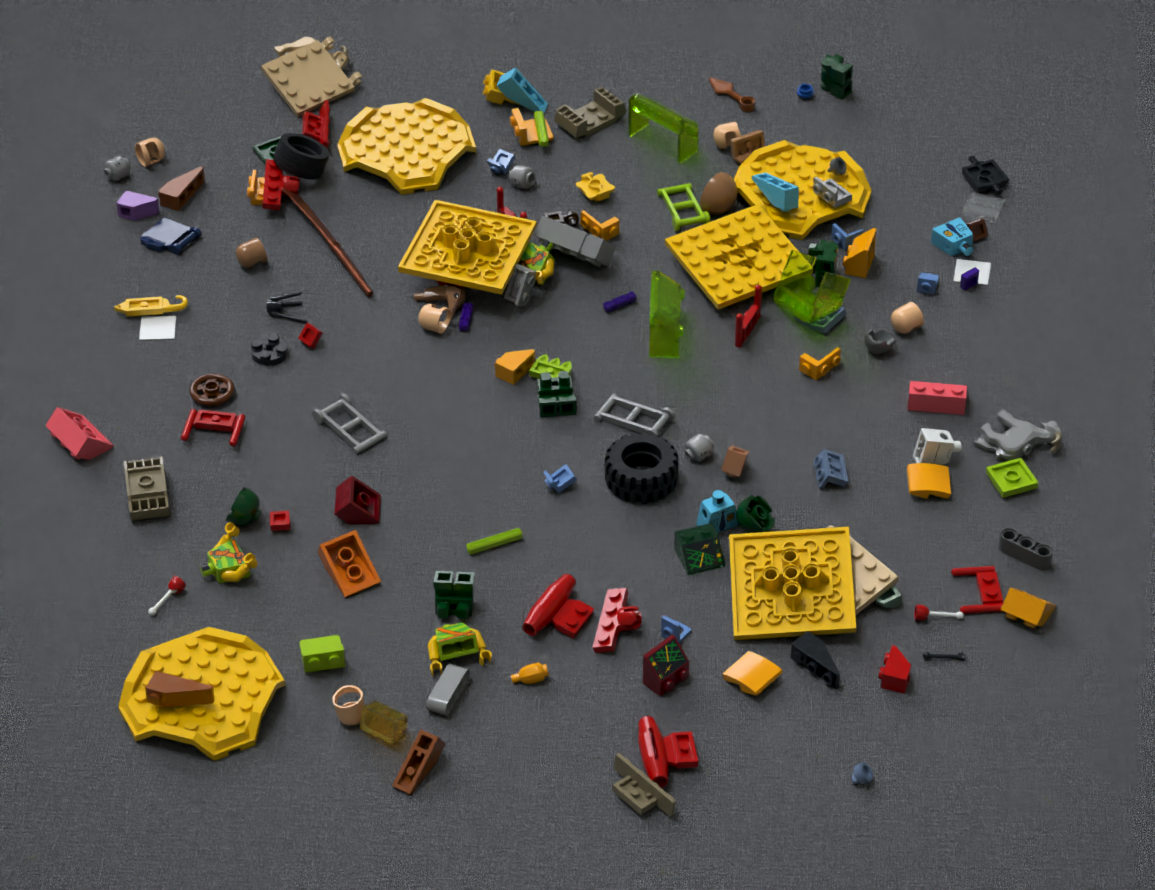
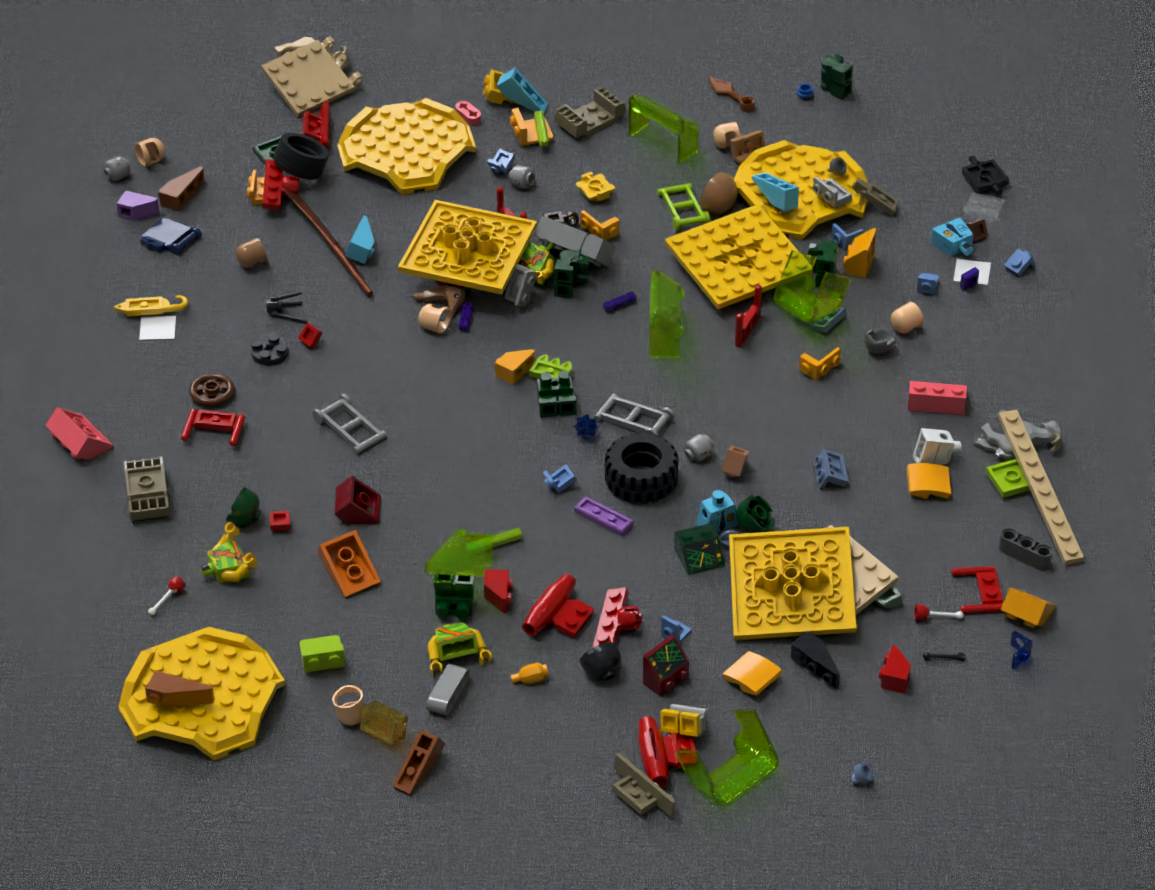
none -> medium azure slope [345,215,375,264]
none -> clear neon green windscreen [424,529,492,576]
none -> coral beam [456,101,481,125]
none -> red slope [484,569,513,613]
none -> dark green hips [554,250,589,298]
none -> clear blue gear [574,414,599,439]
none -> medium lavender tile [574,497,633,536]
none -> black cylinder [579,642,622,681]
none -> yellow hips [660,704,708,737]
none -> clear neon green windscreen [676,709,779,804]
none -> sand blue tile [720,530,739,550]
none -> dark tan hinge [852,178,898,216]
none -> tan plate [998,409,1084,566]
none -> medium blue bracket [1004,249,1035,277]
none -> clear blue bracket [1011,630,1033,669]

